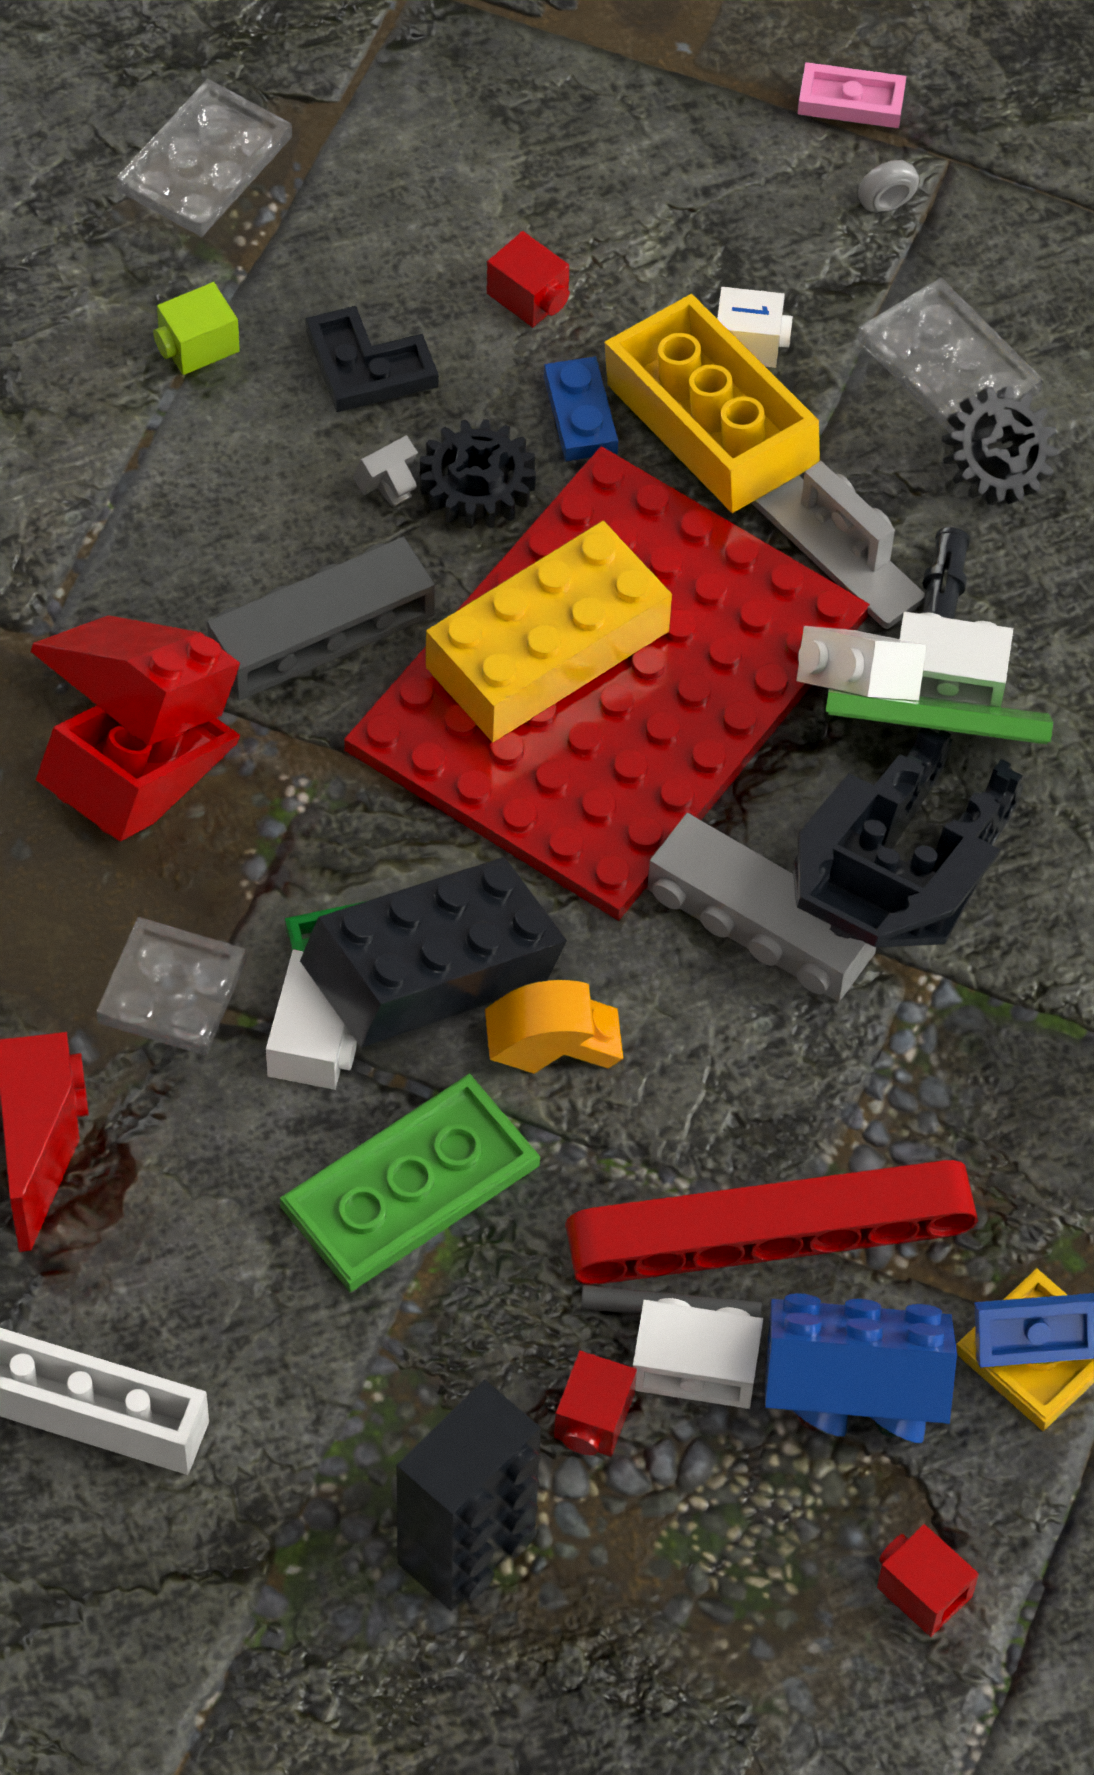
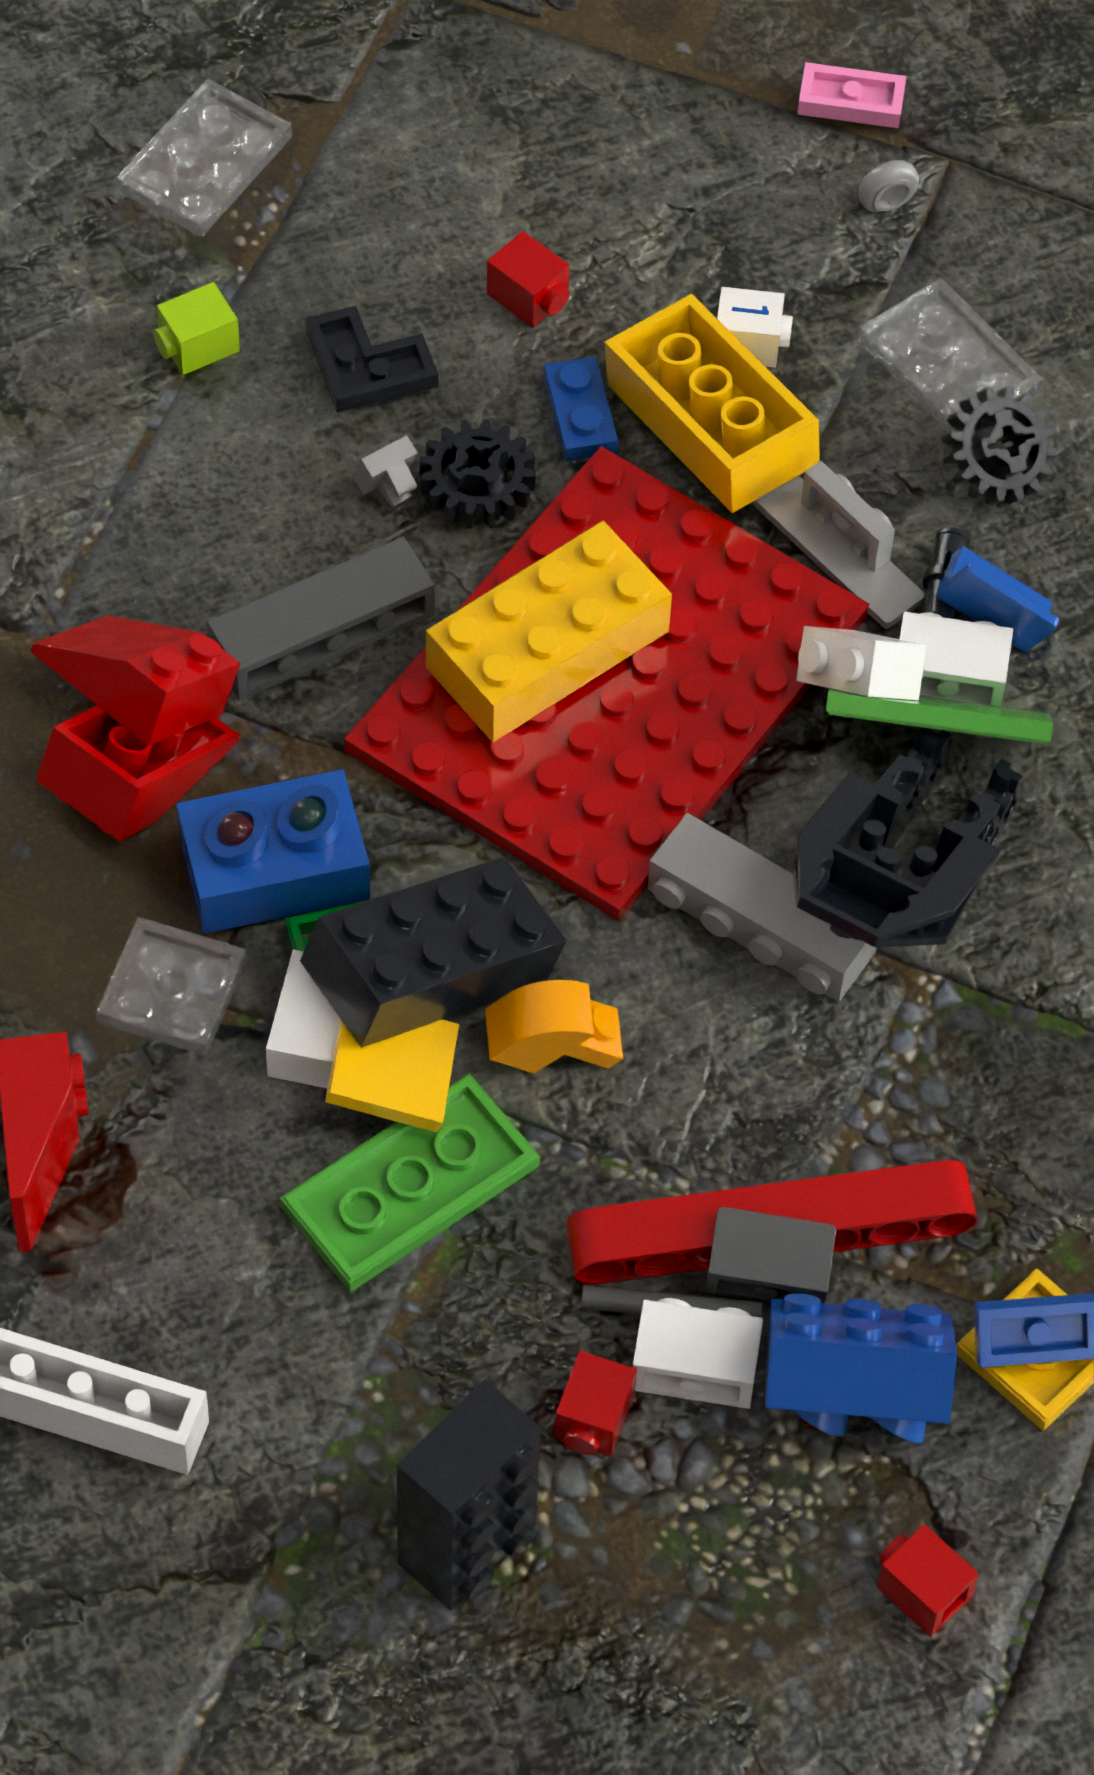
none -> blue piece [176,769,370,934]
none -> yellow tile [325,1019,459,1132]
none -> dark grey panel [704,1207,836,1304]
none -> blue panel [935,546,1059,653]

